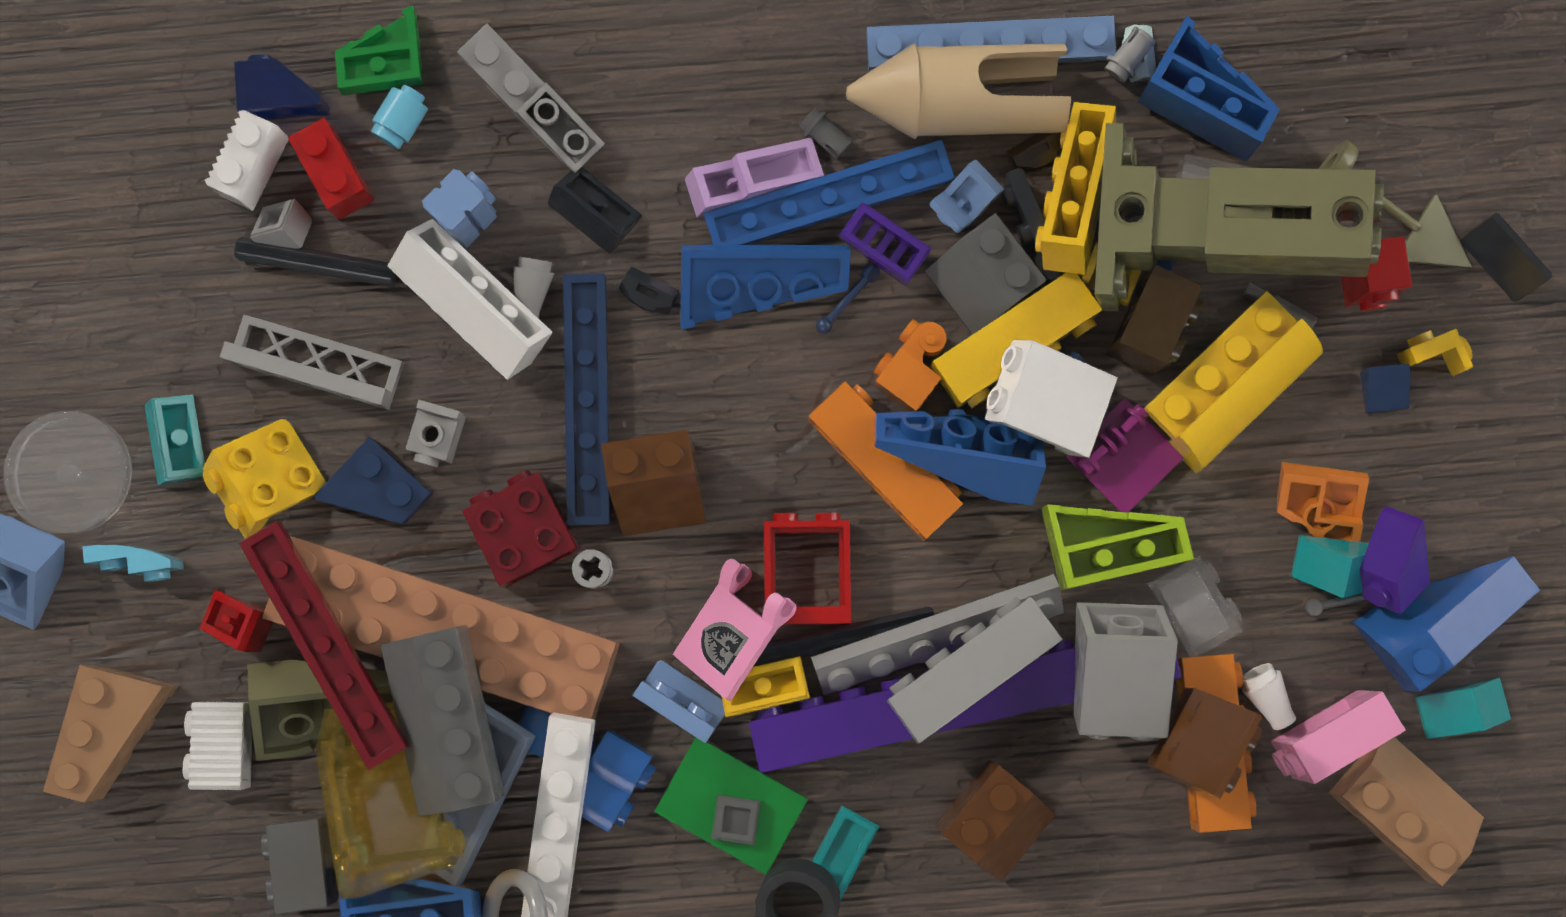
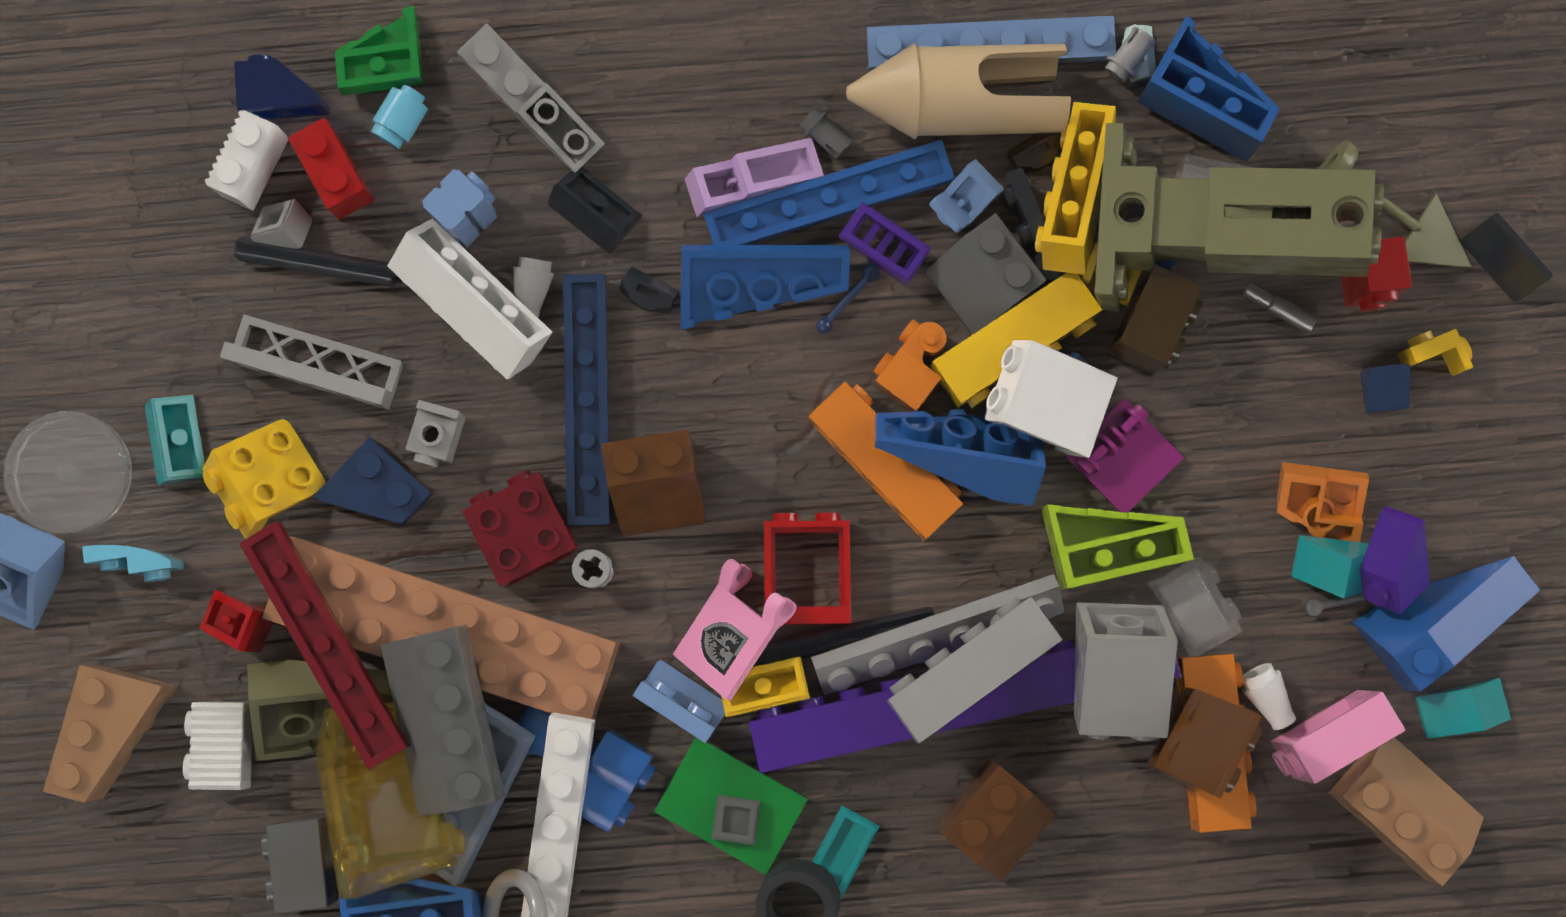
yellow brick [1144,291,1323,473] -> none

